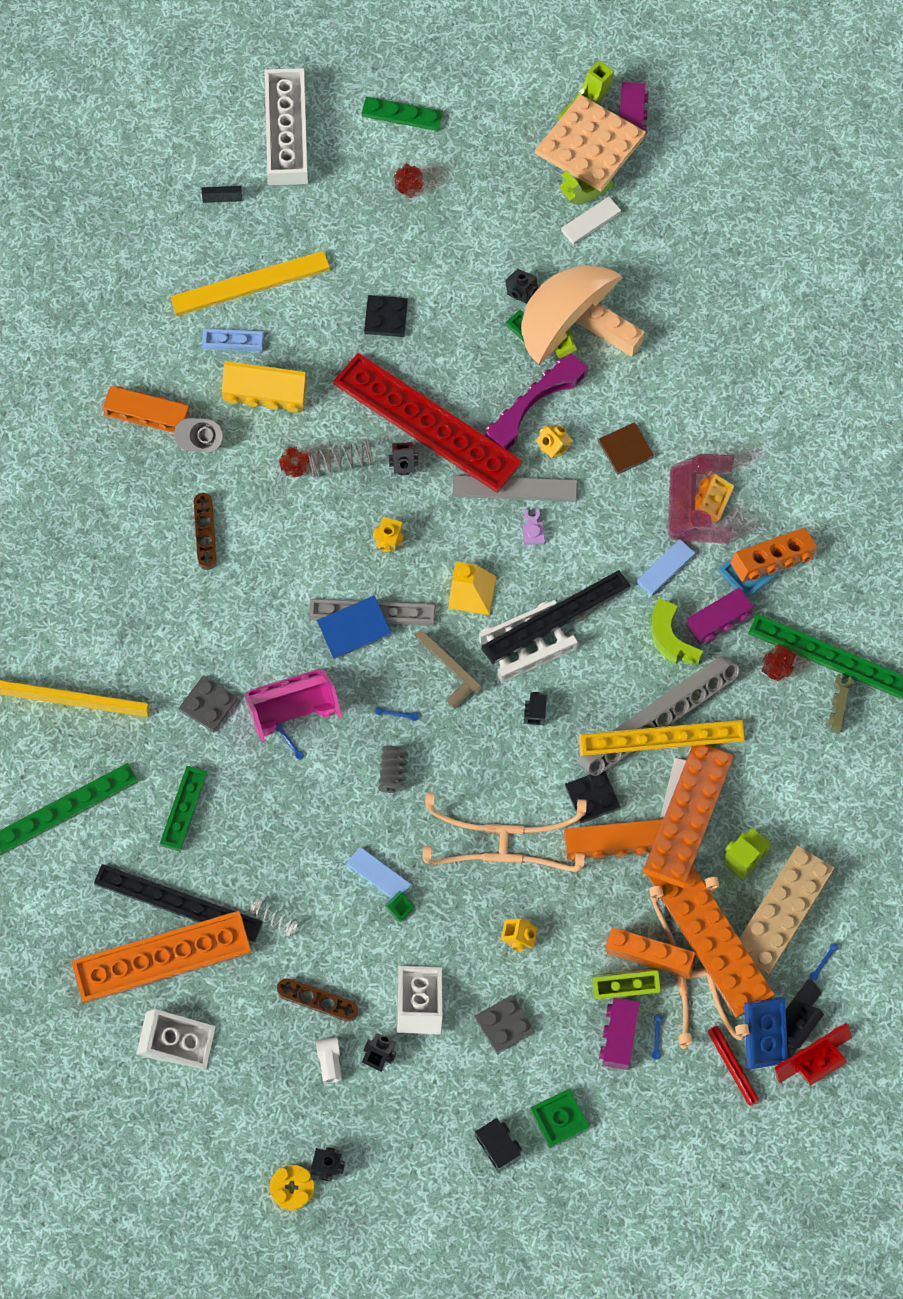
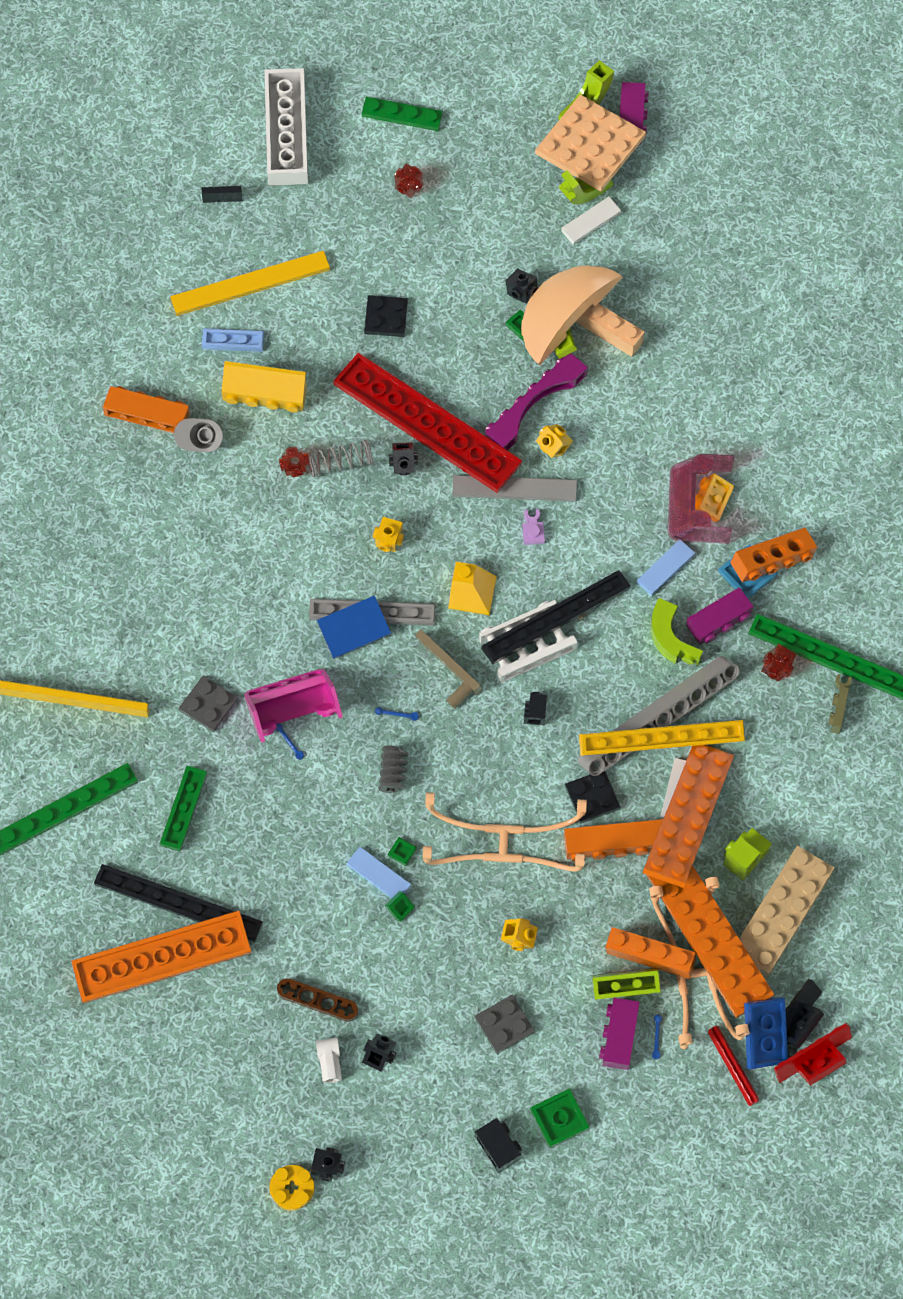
white slope [136,1009,216,1069] -> none
reddish brown beam [193,493,217,570] -> none
white piece [250,898,298,937] -> none
white slope [397,966,442,1034] -> none
reddish brown tile [598,422,654,475] -> none
blue hinge [809,943,838,981] -> none
none -> green tile [388,837,417,866]

